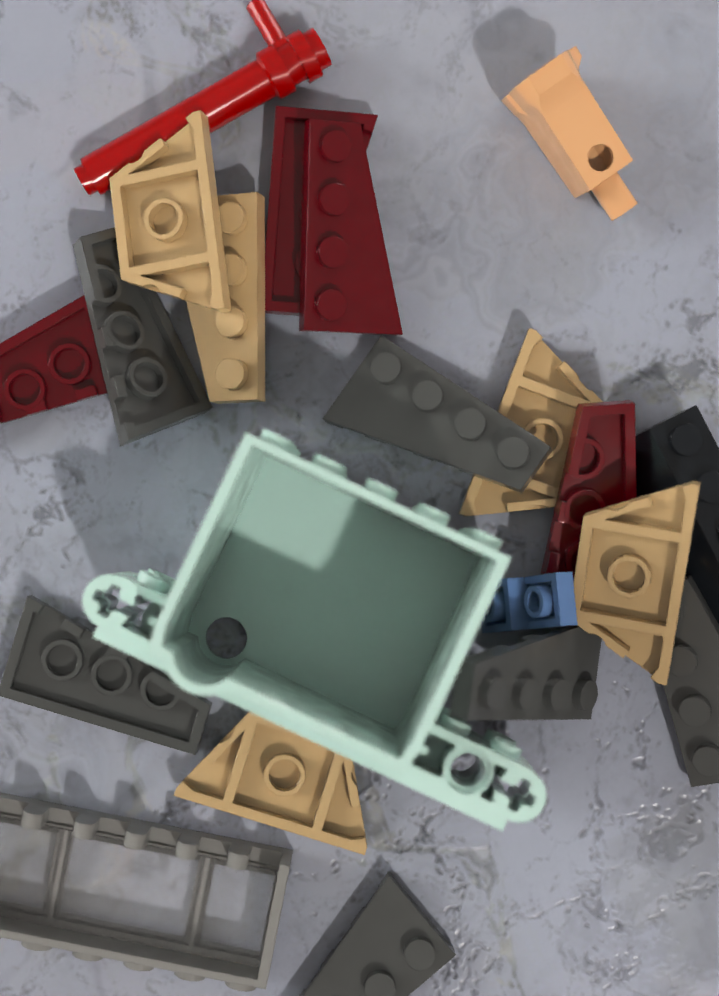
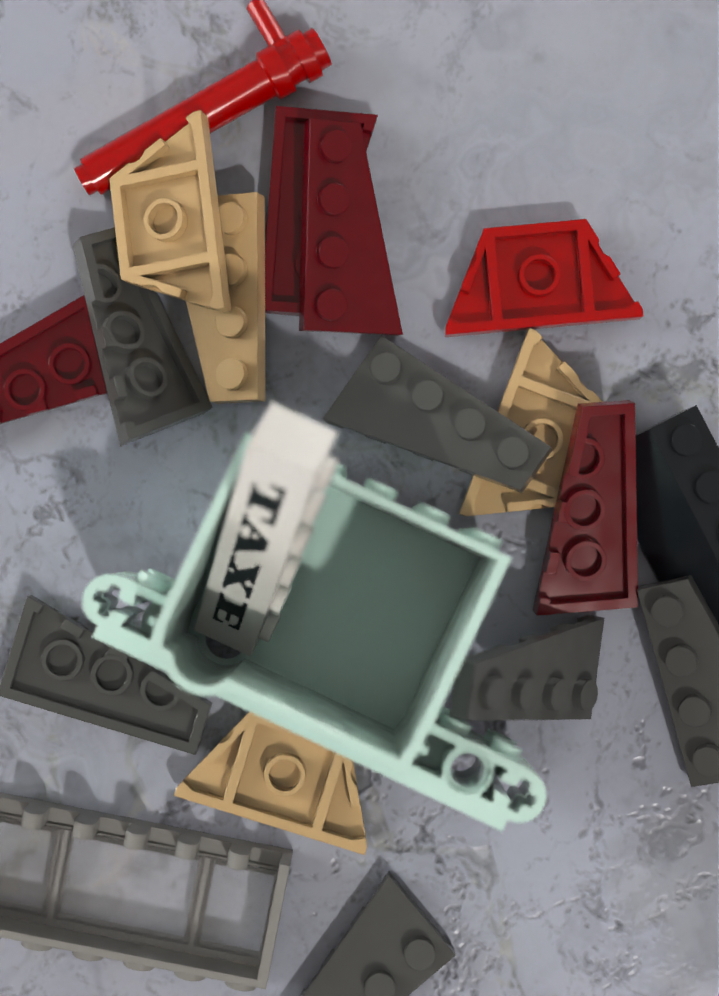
medium blue slope [481,572,578,633] -> none
light nougat piece [501,46,638,221] -> none
tan wing [574,481,701,686] -> none
none -> white brick [194,402,339,657]
none -> red wing [444,219,644,337]

